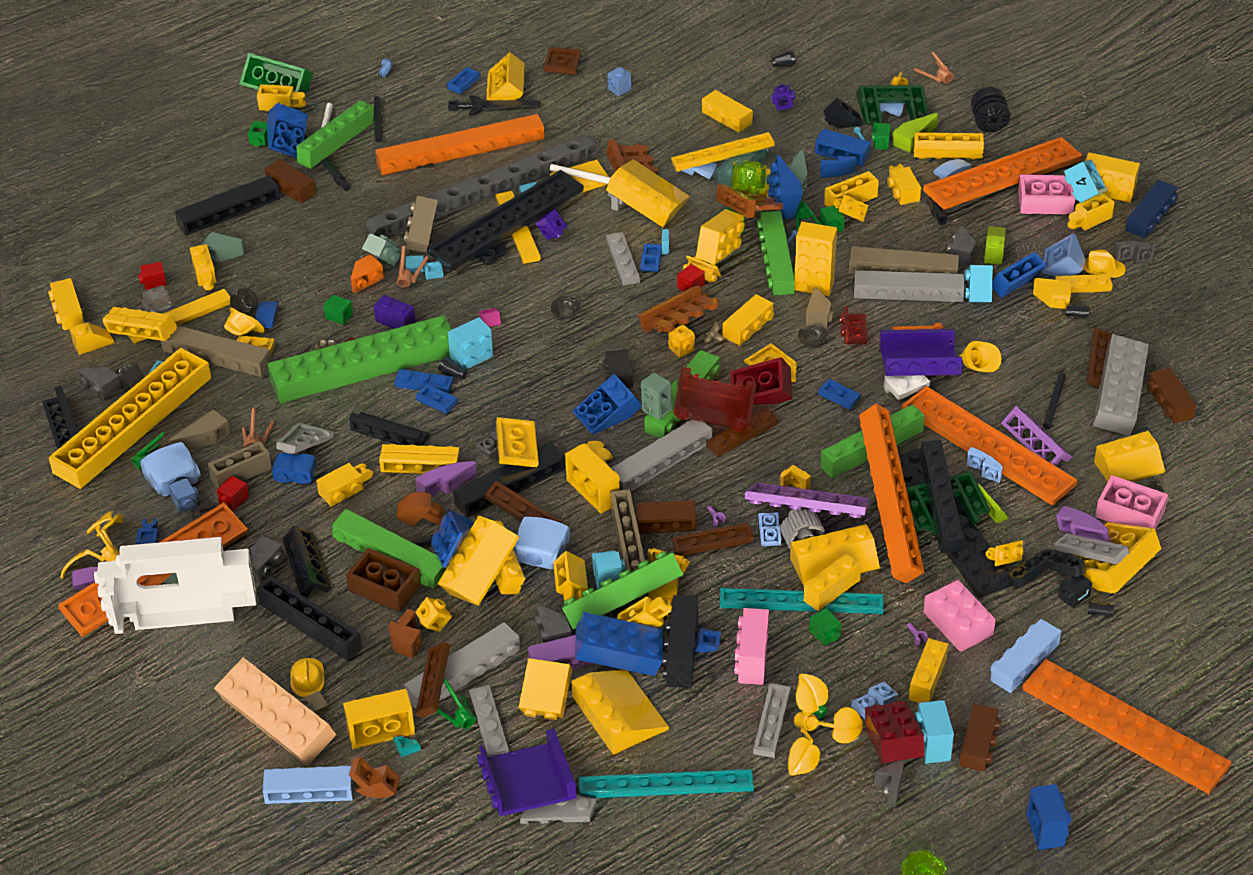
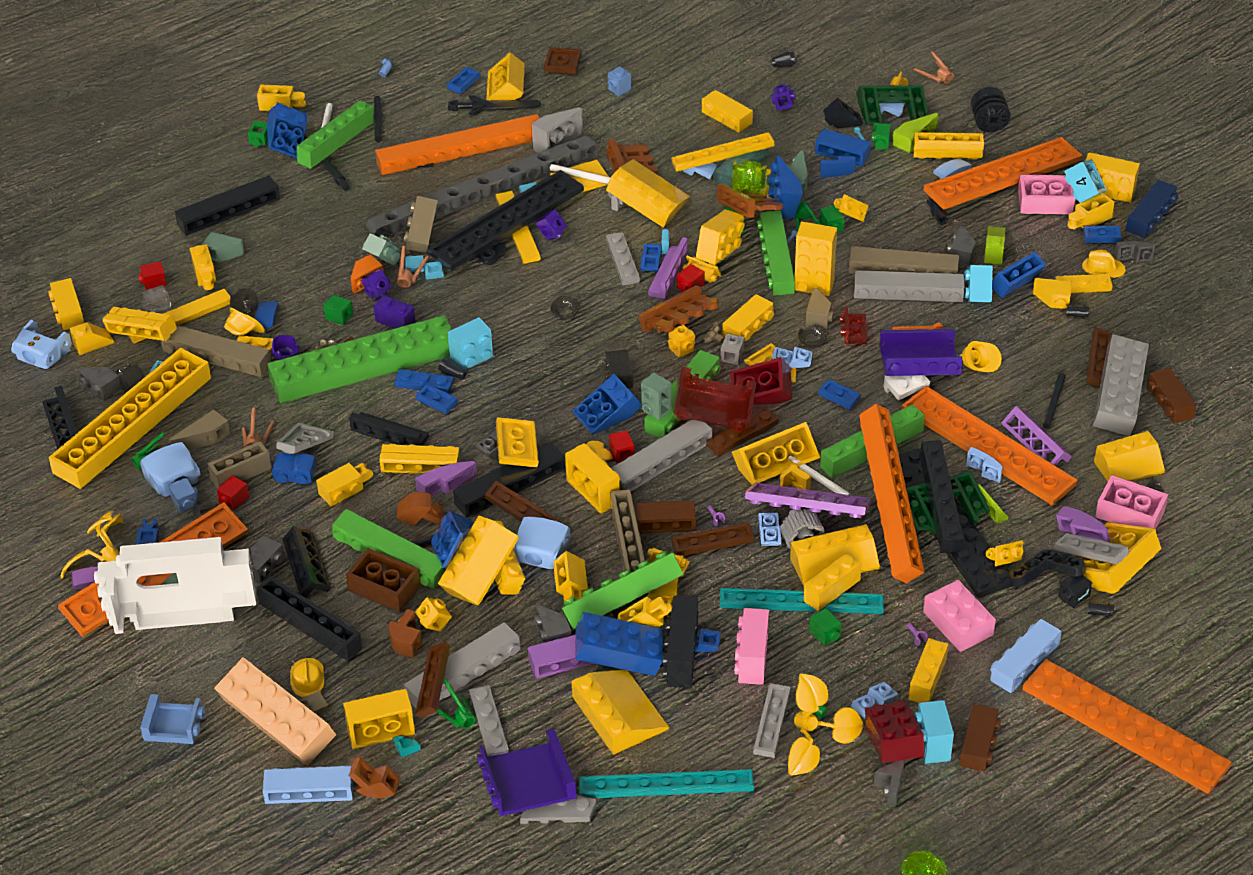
green slope [239,53,313,93] -> none
reddish brown brick [264,159,316,203] -> none
dark pink slope [478,308,501,327] -> none
yellow brick [519,658,572,720] -> none
medium azure brick [592,550,625,589] -> none
yellow brick [824,171,879,207] -> none
yellow brick [887,164,921,205] -> none
blue brick [1026,784,1071,850] -> none
medium blue slope [1042,233,1085,276] -> none
none -> light blue piece [11,320,72,369]
none -> medium blue panel [140,694,205,744]
none -> dark purple hair [271,335,300,360]
none -> dark purple brick [360,269,392,299]
none -> light grey slope [532,107,583,153]
none -> red brick [609,430,635,464]
none -> medium lavender fence [648,237,688,299]
none -> light grey brick [721,334,745,365]
none -> yellow slope [732,422,821,485]
none -> light blue slope [771,347,812,368]
none -> white bar [788,455,851,495]
none -> blue plate [1083,226,1121,243]

